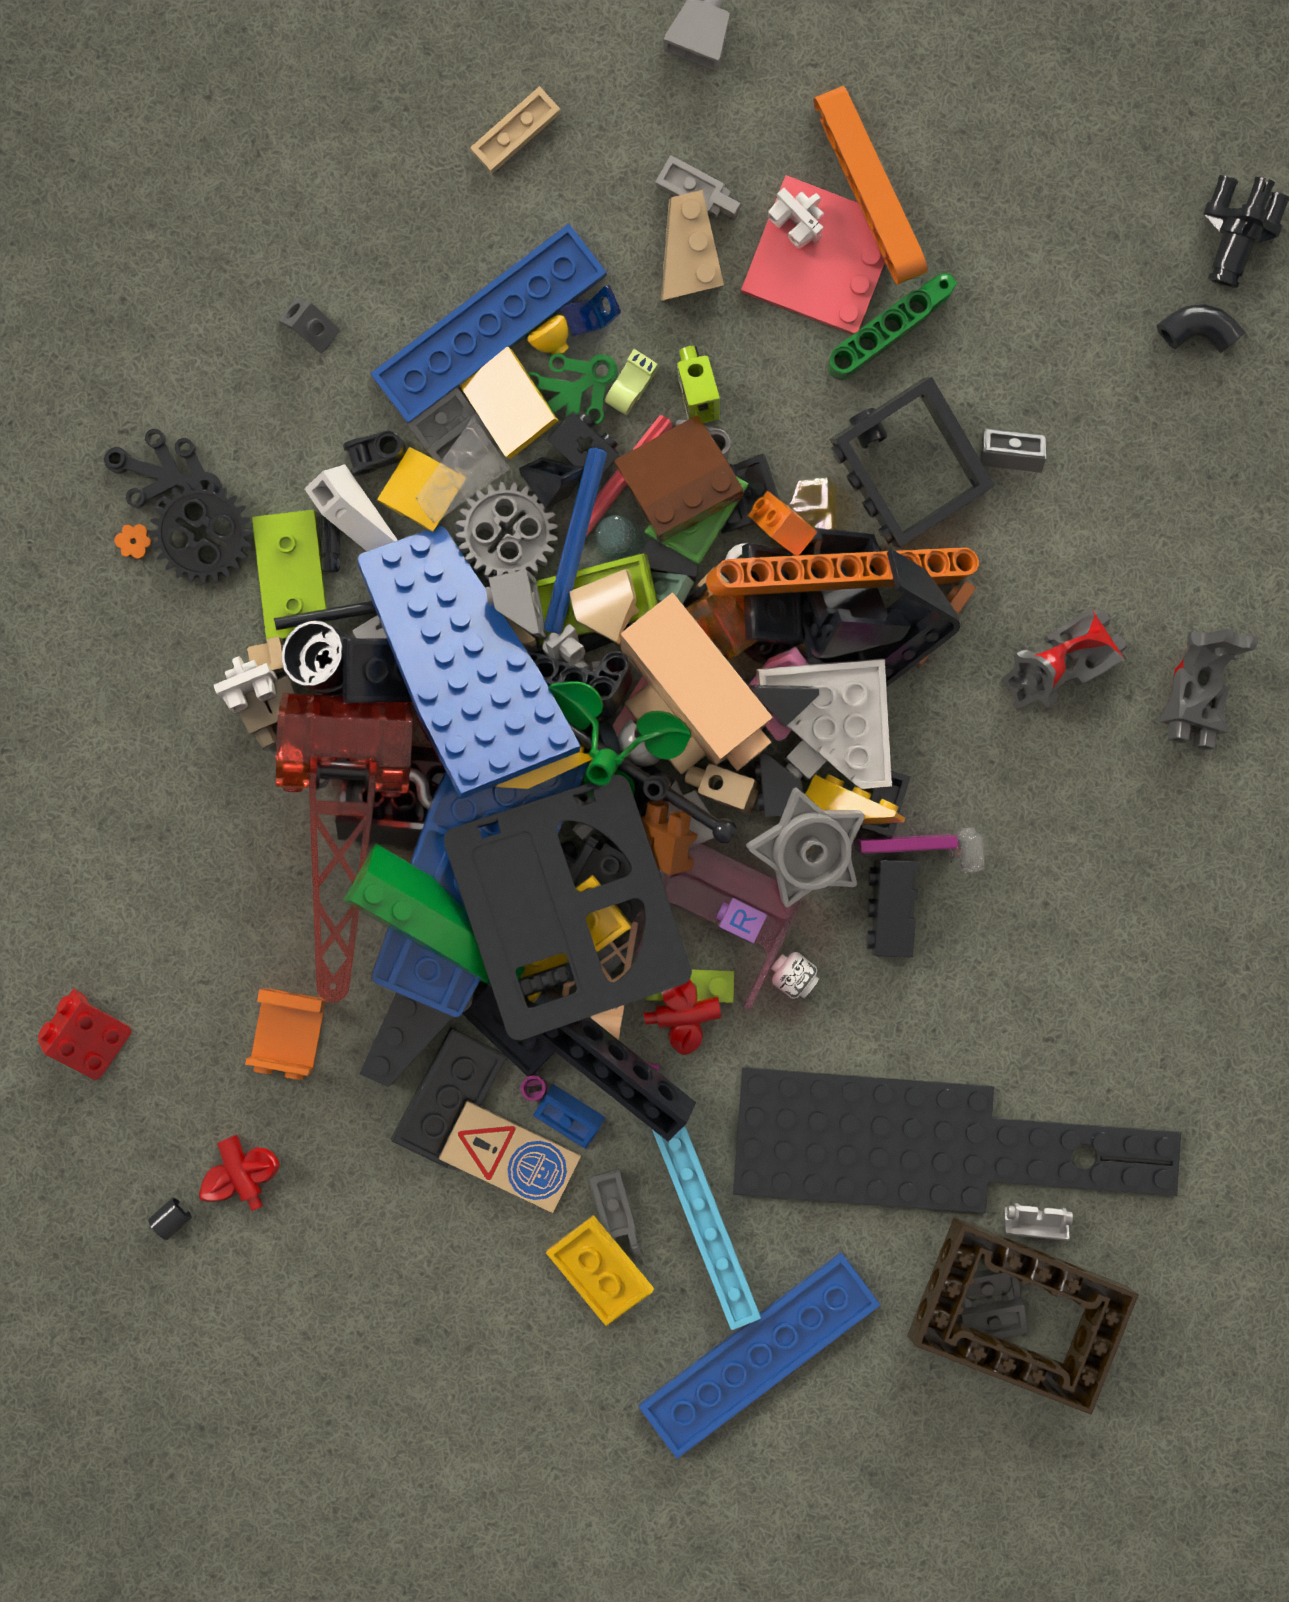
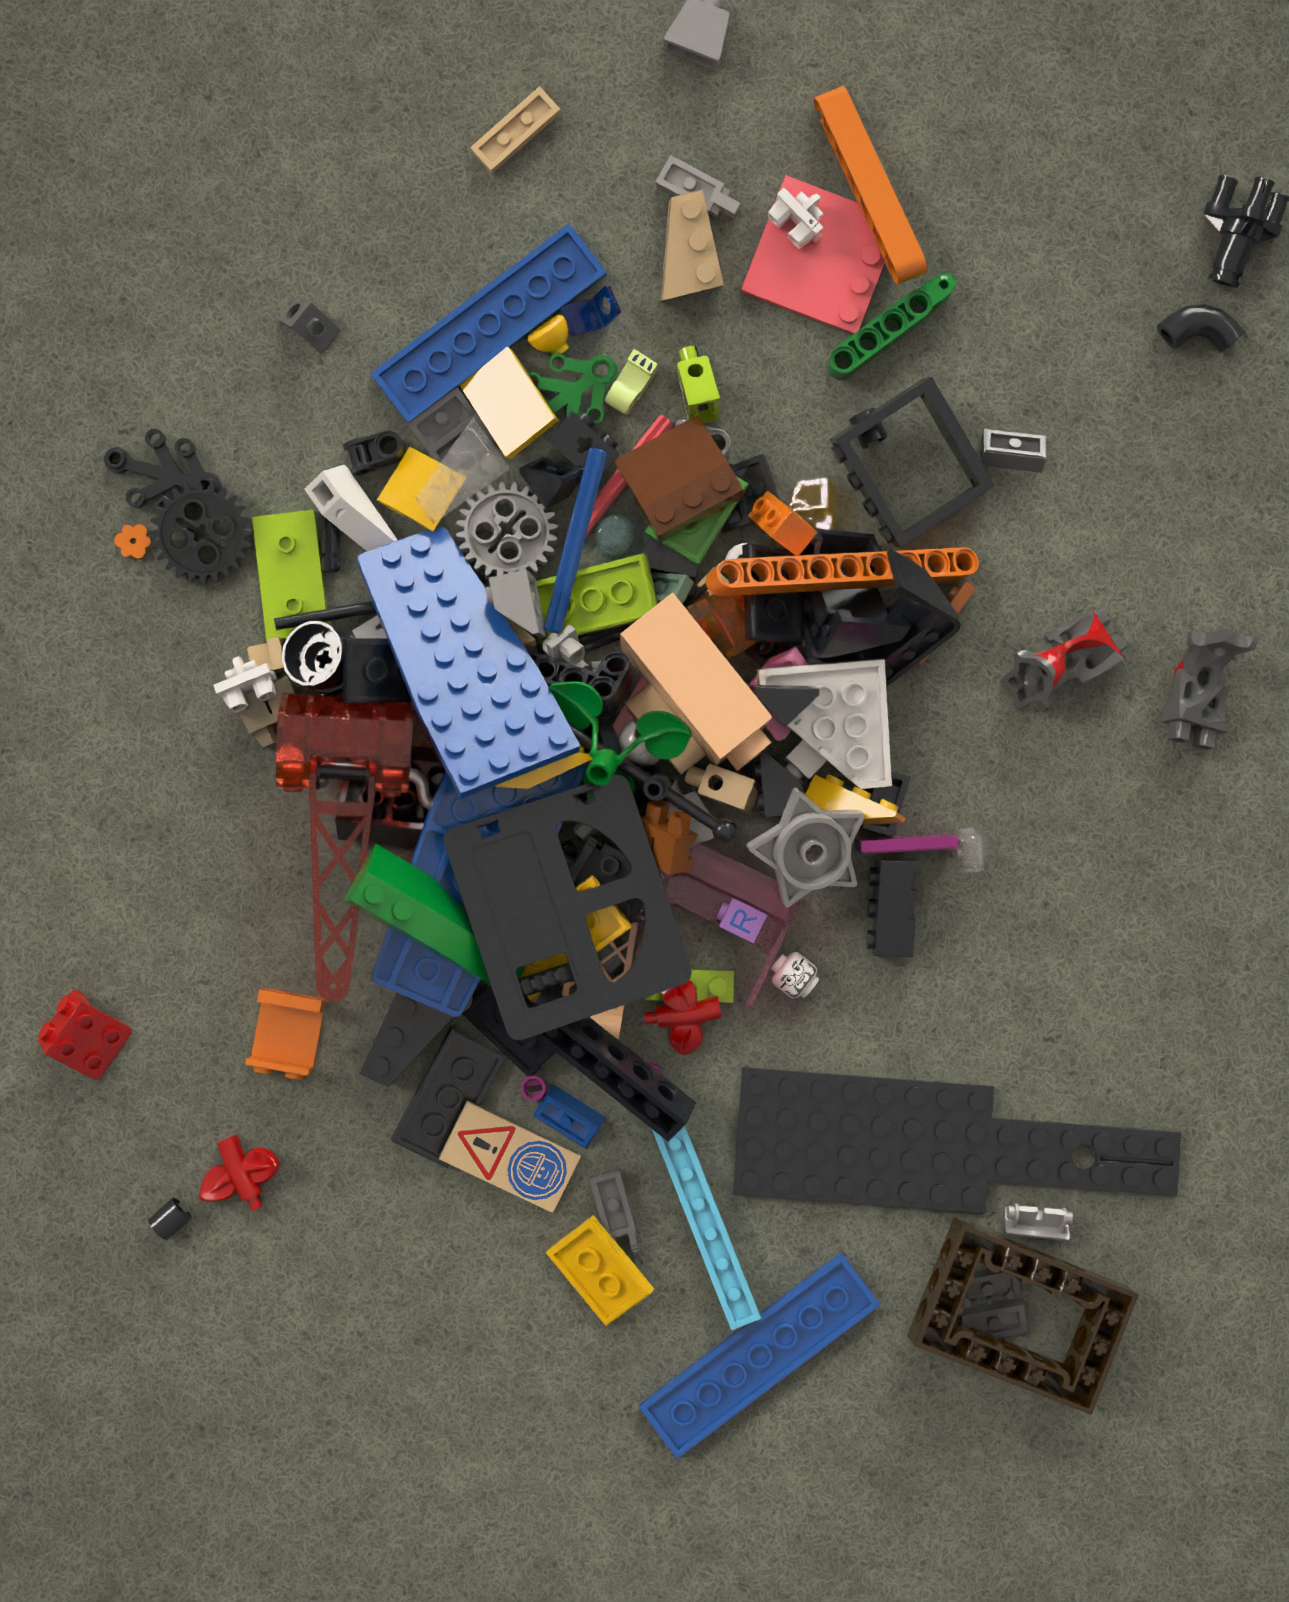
tan slope [569,569,639,644] -> none

